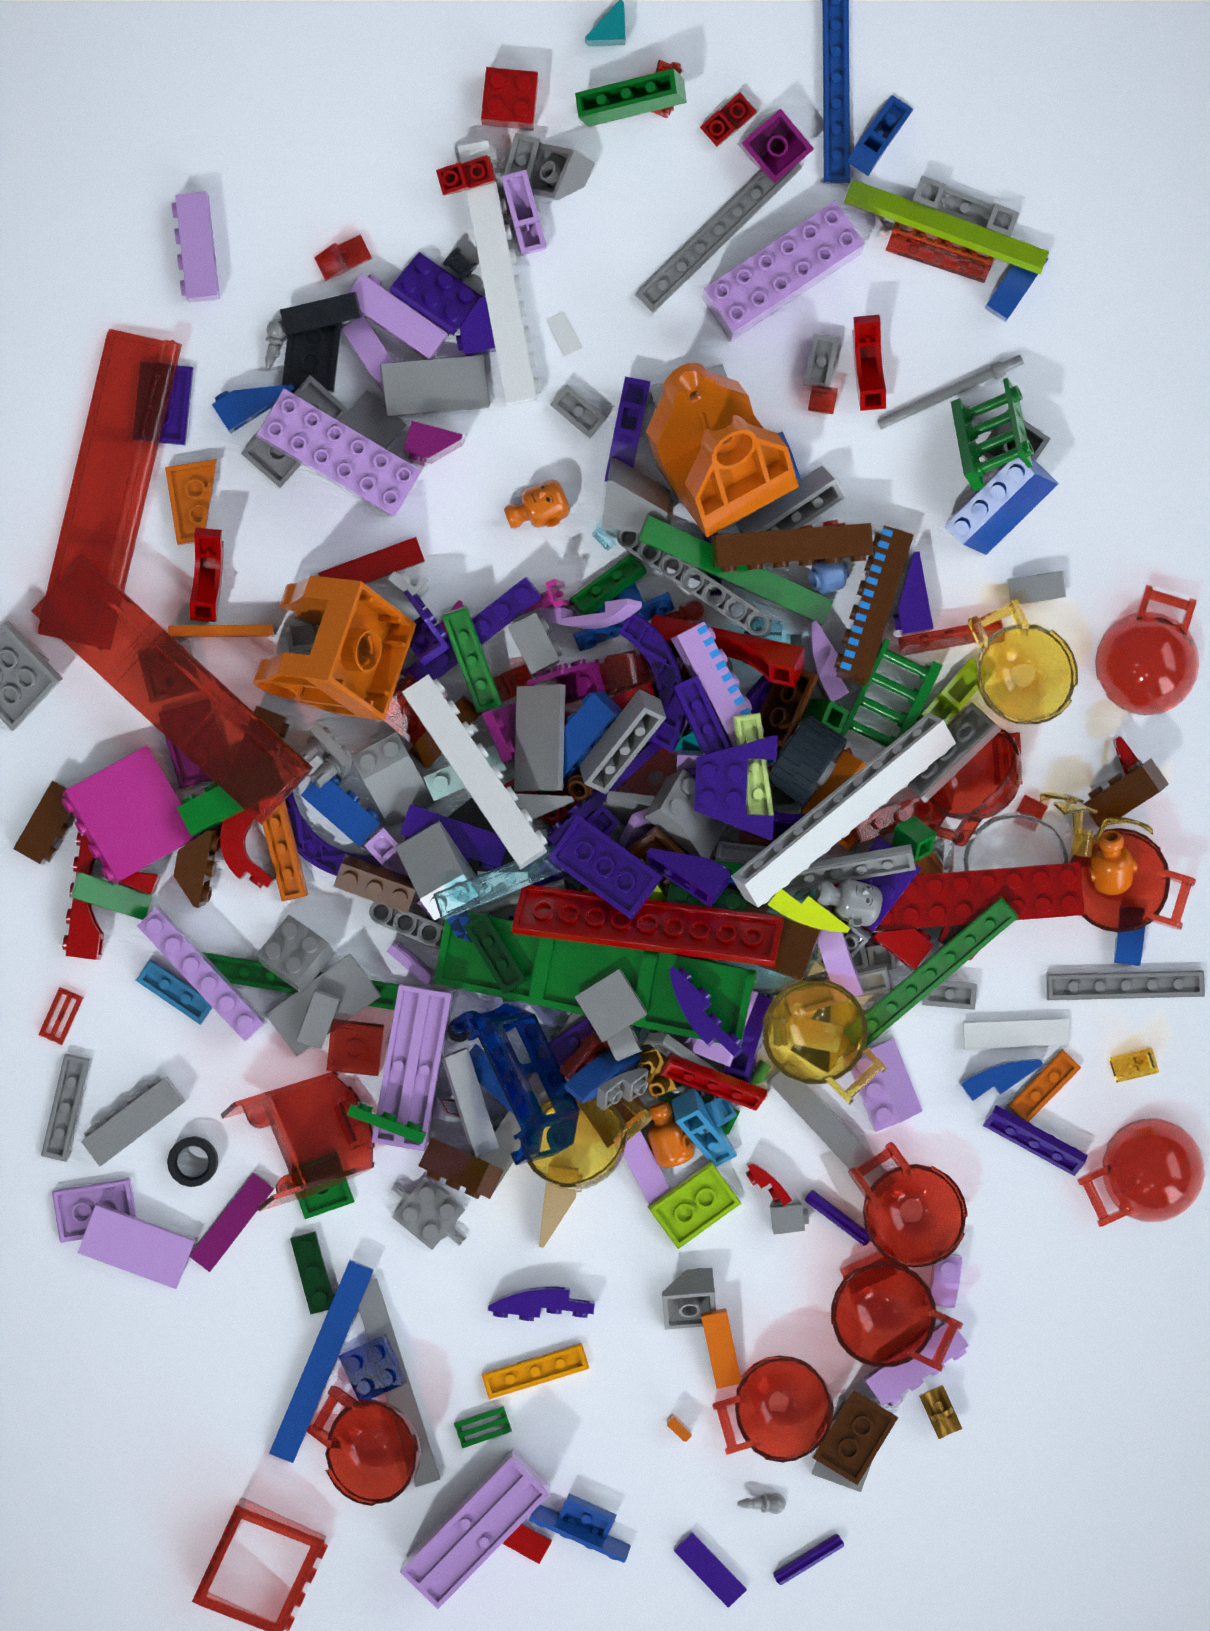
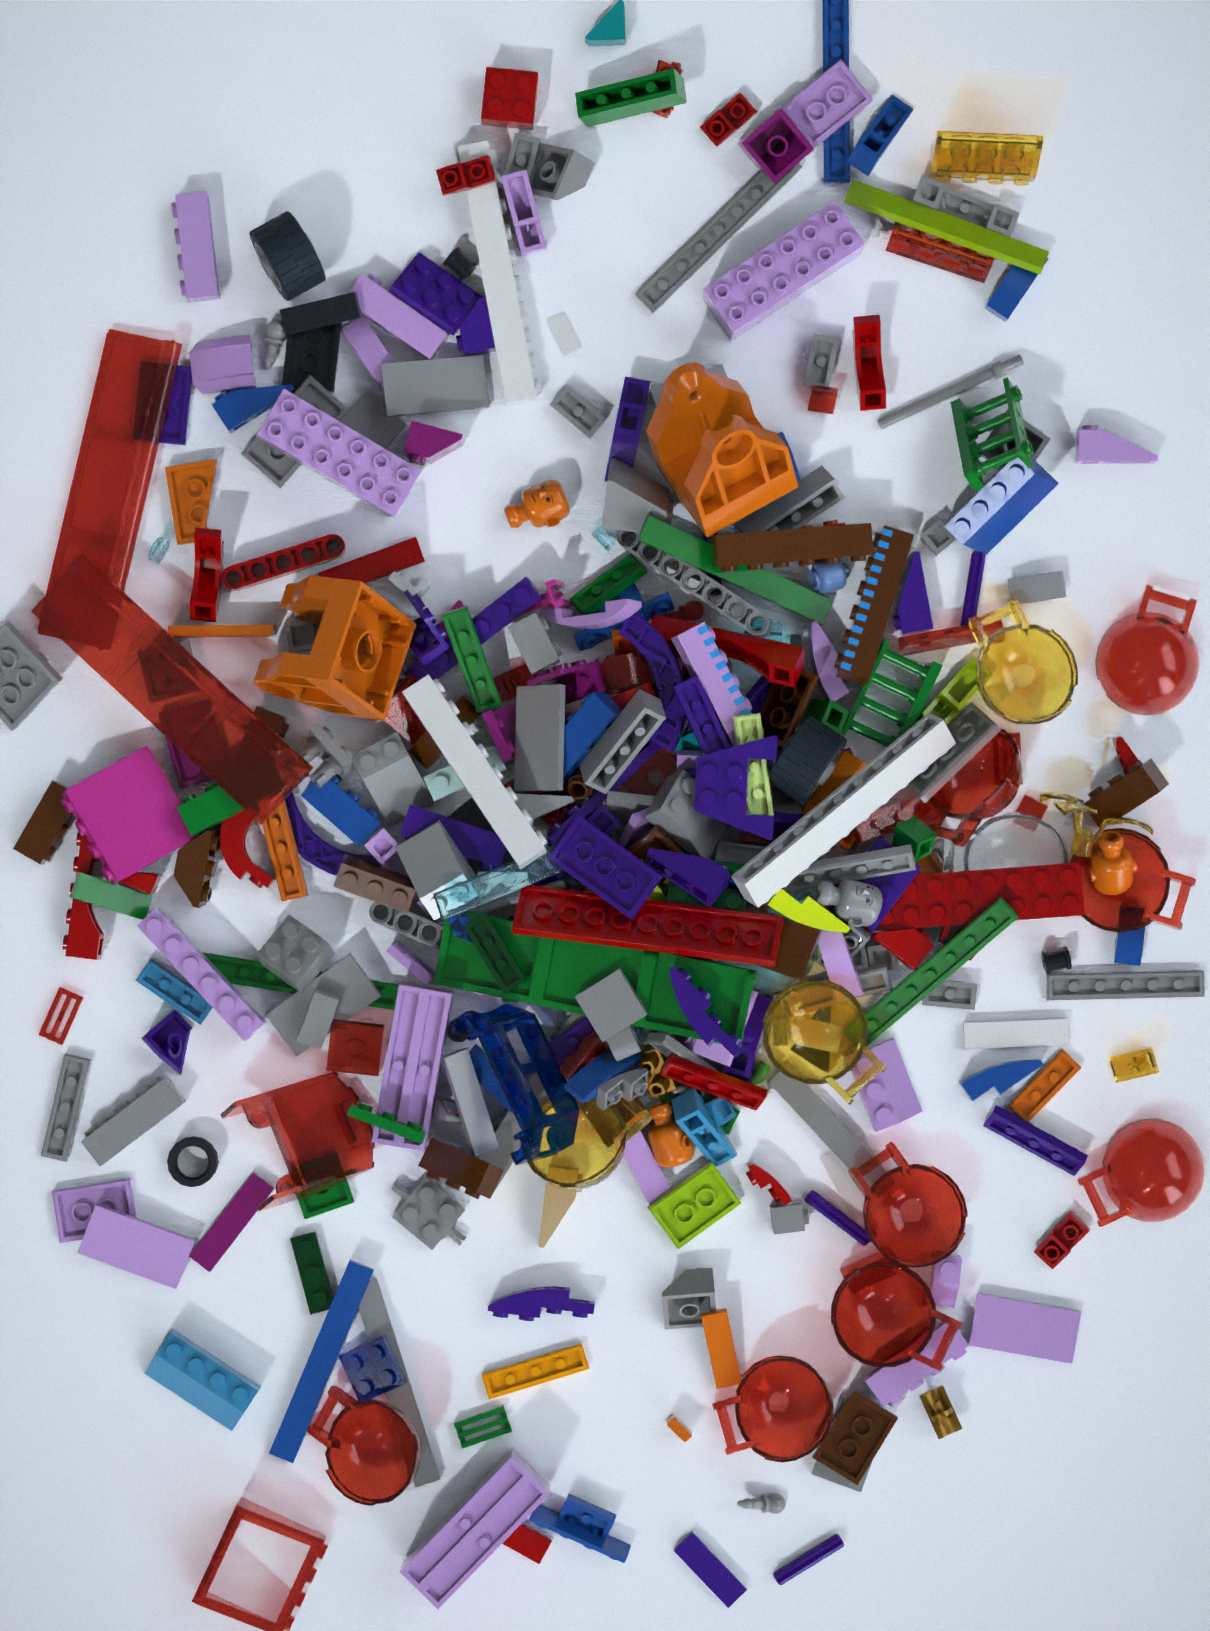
clear red slope [314,234,372,282] -> none
none -> dark purple slope [141,1010,193,1075]
none -> dark azure slope [144,1329,261,1431]
none -> clear light blue tile [148,537,170,564]
none -> lavender slope [189,334,257,394]
none -> red beam [221,534,346,591]
none -> black wheel [249,211,326,301]
none -> orange tile [611,629,637,653]
none -> lavender tile [781,59,874,149]
none -> light grey plate [920,519,956,556]
none -> clear yellow slope [929,131,1043,186]
none -> dark purple axle [960,552,986,629]
none -> lavender tile [968,1293,1081,1364]
none -> red slope [1034,1211,1090,1270]
none -> black bush [1041,946,1072,974]
none -> lavender slope [1076,425,1158,464]

